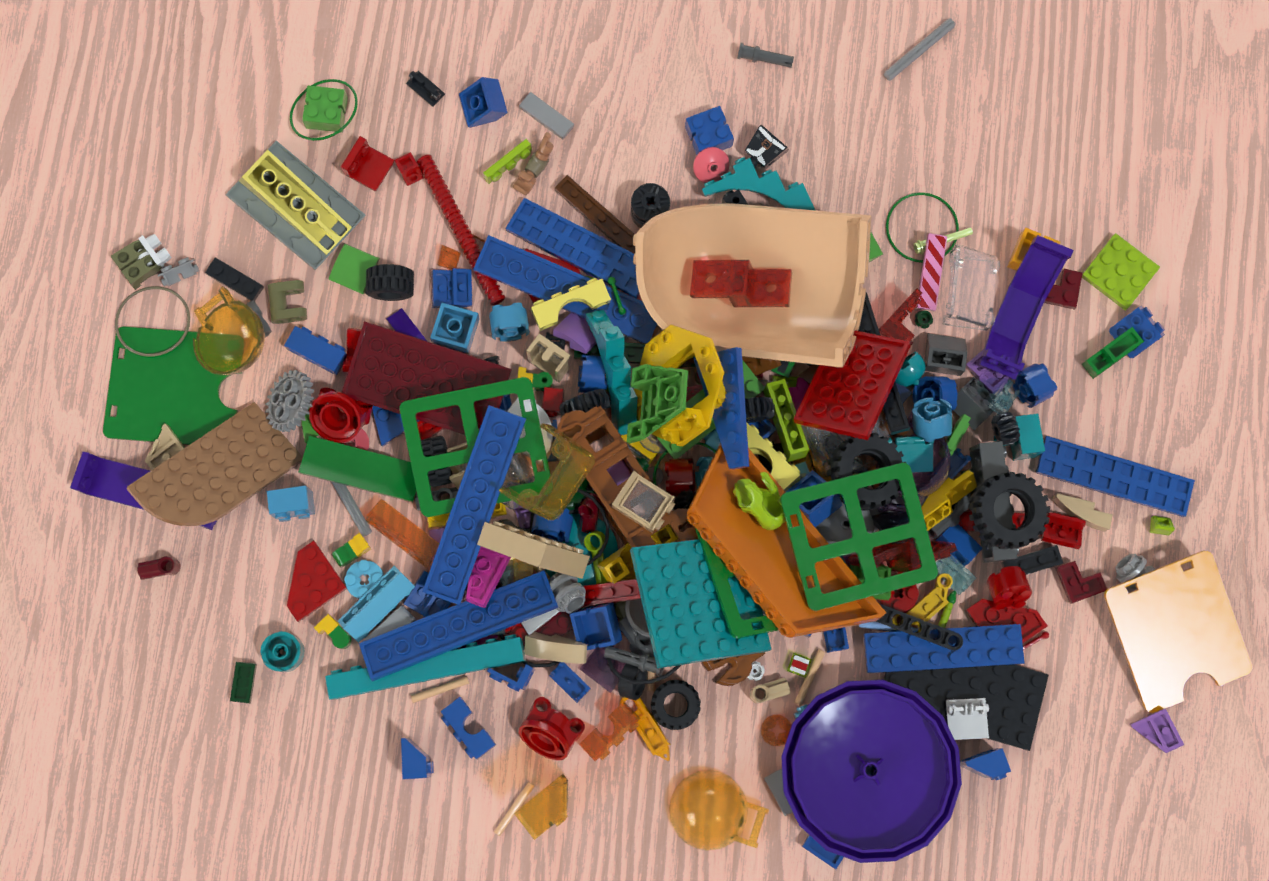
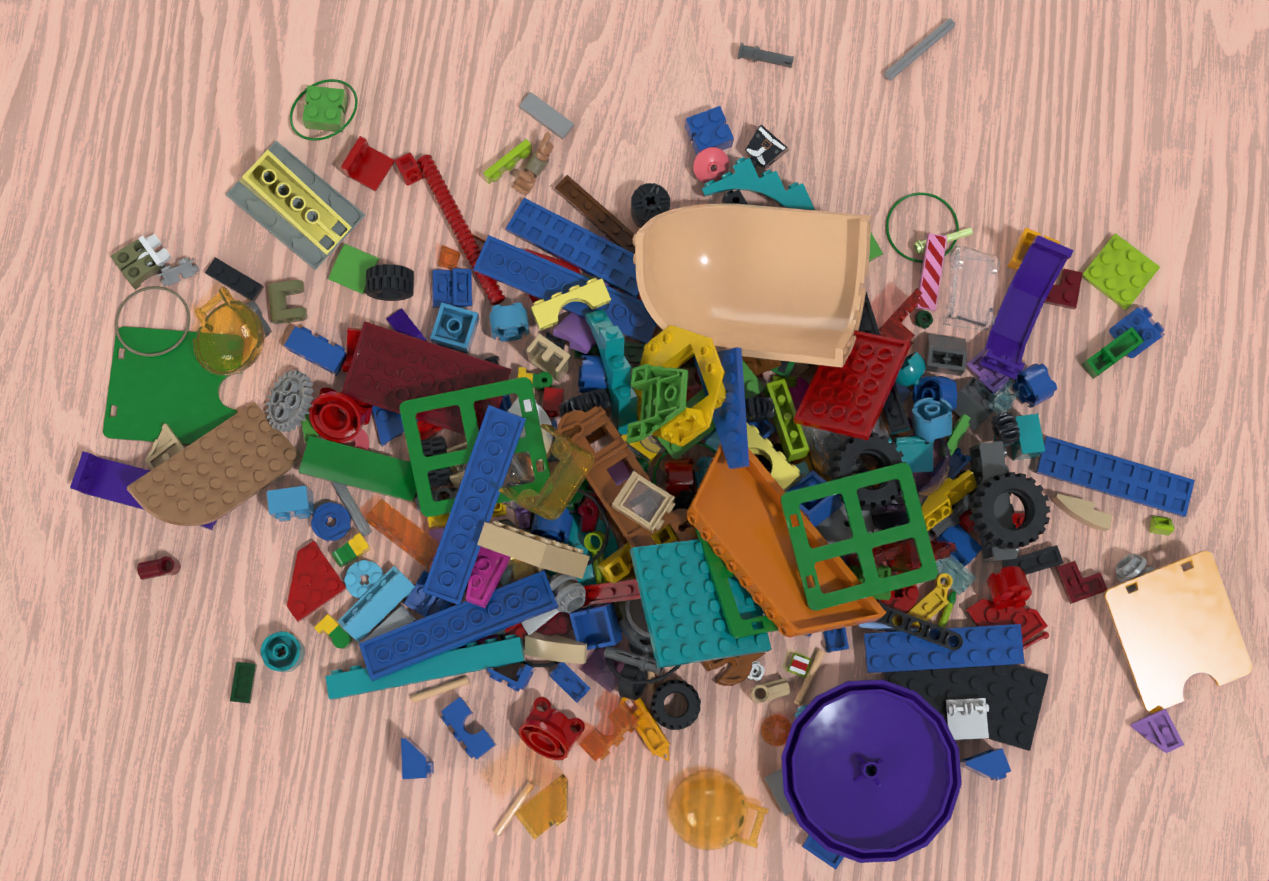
black hinge [406,71,445,107] -> none
blue slope [459,77,508,128] -> none
green hinge [608,277,626,315] -> none
clear red bracket [690,260,792,307] -> none
lime hair [733,472,786,530] -> none
red bracket [1041,512,1086,550] -> none
none -> blue plate [311,502,351,542]

